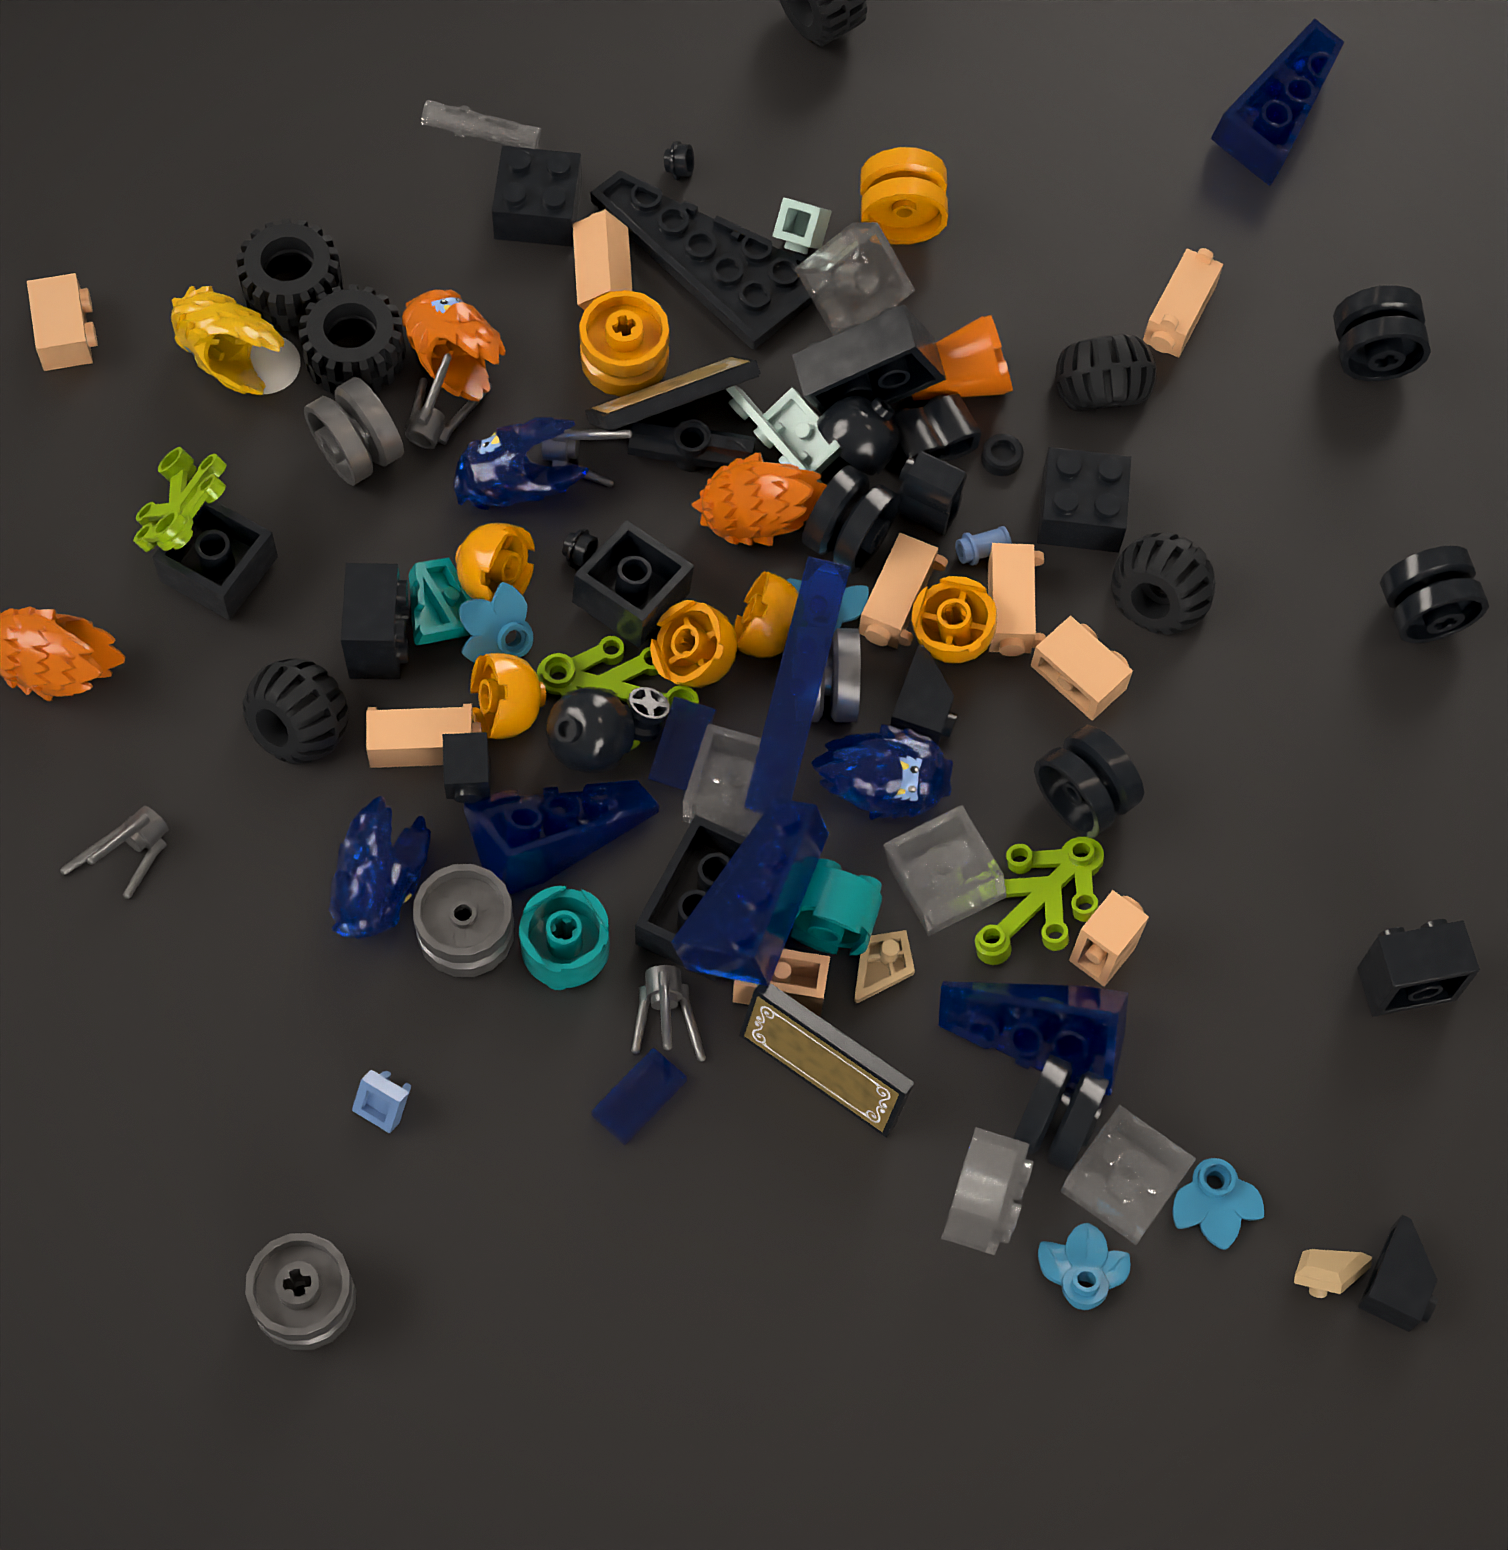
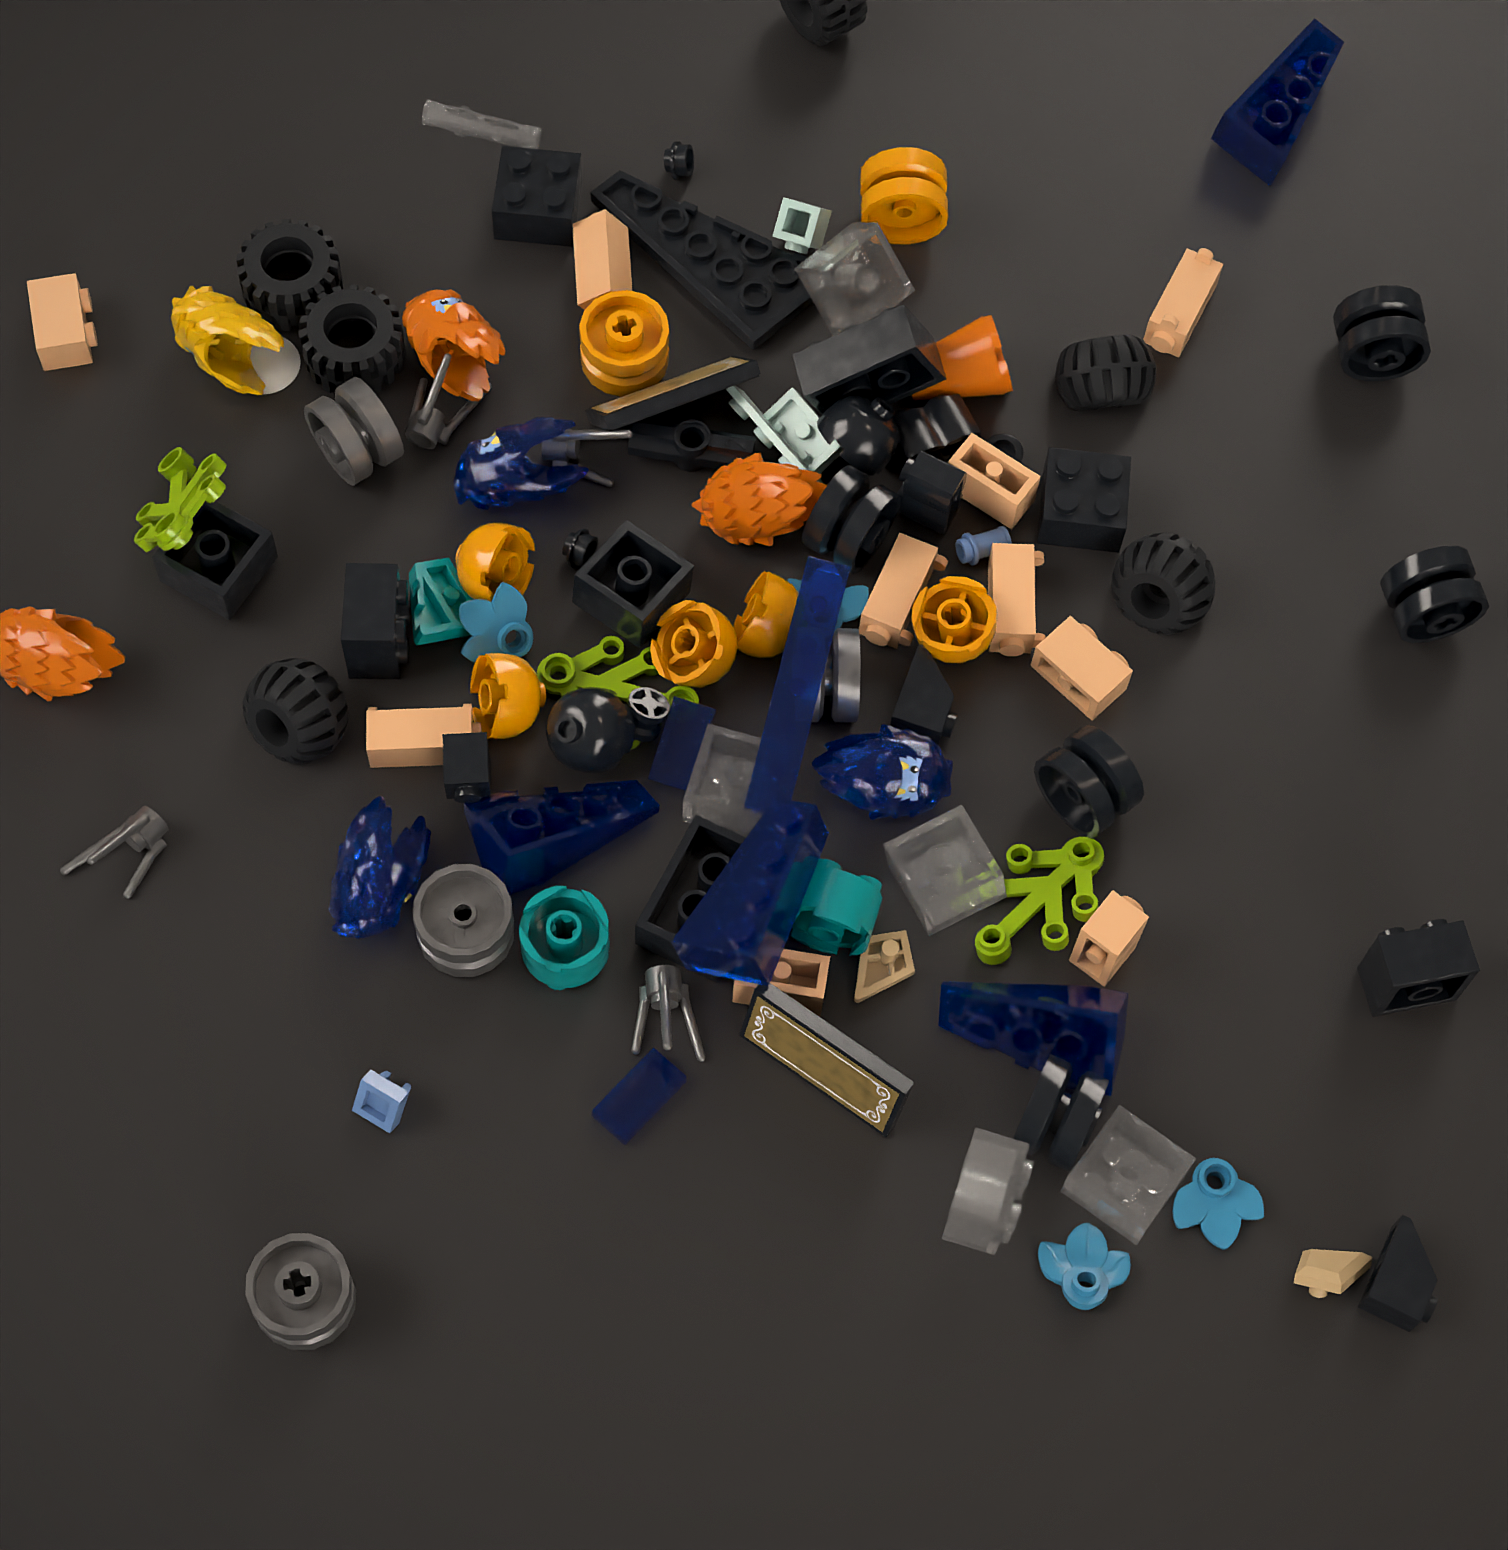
none -> light nougat brick [948,433,1041,530]

